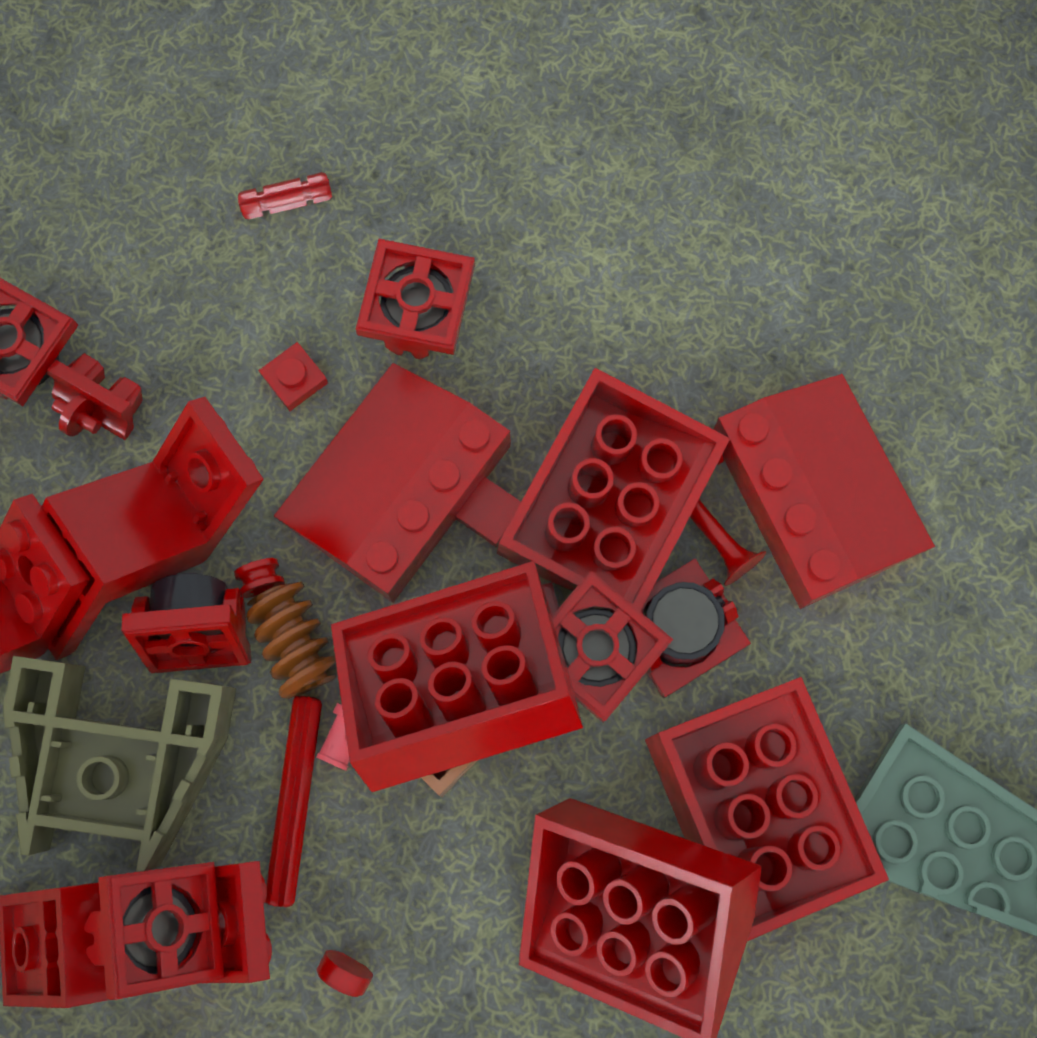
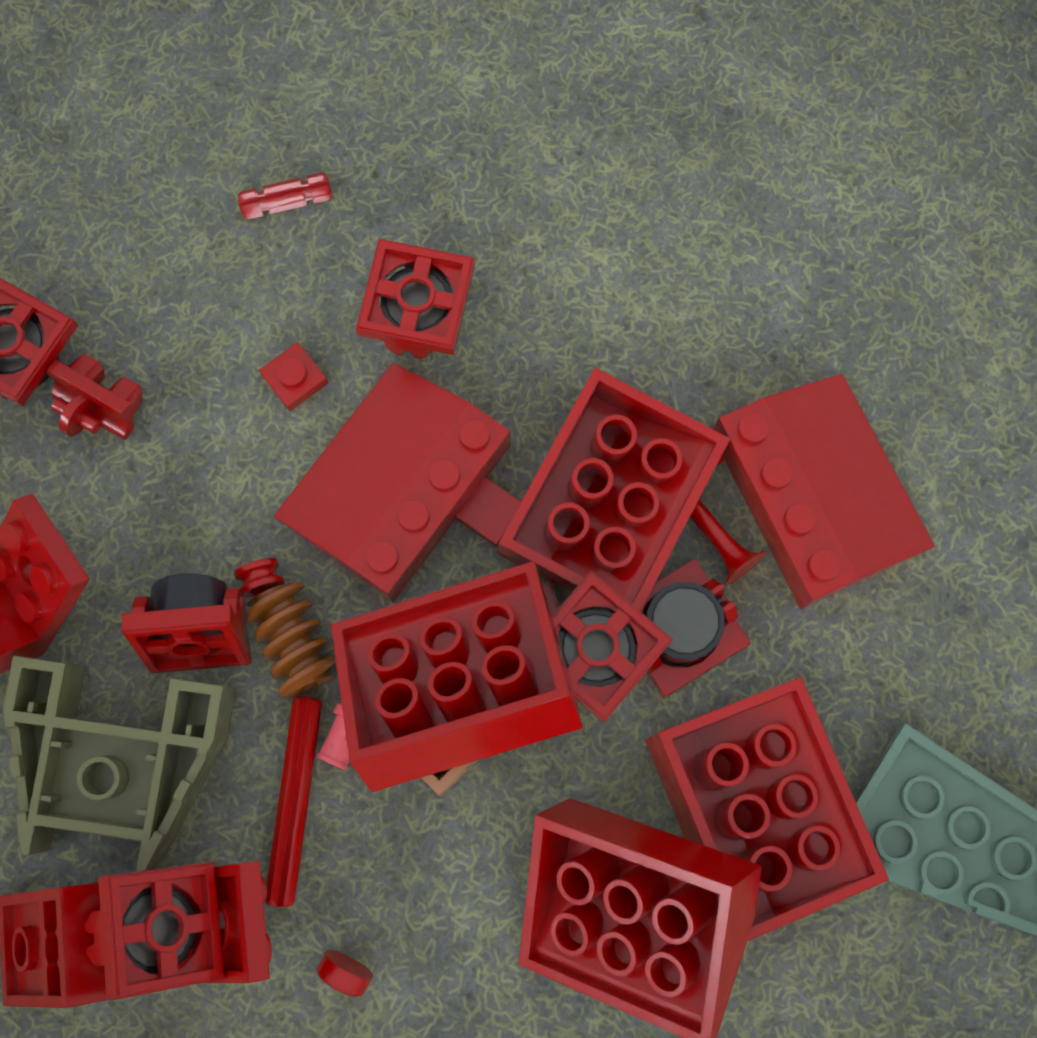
red bracket [41,397,264,661] -> none

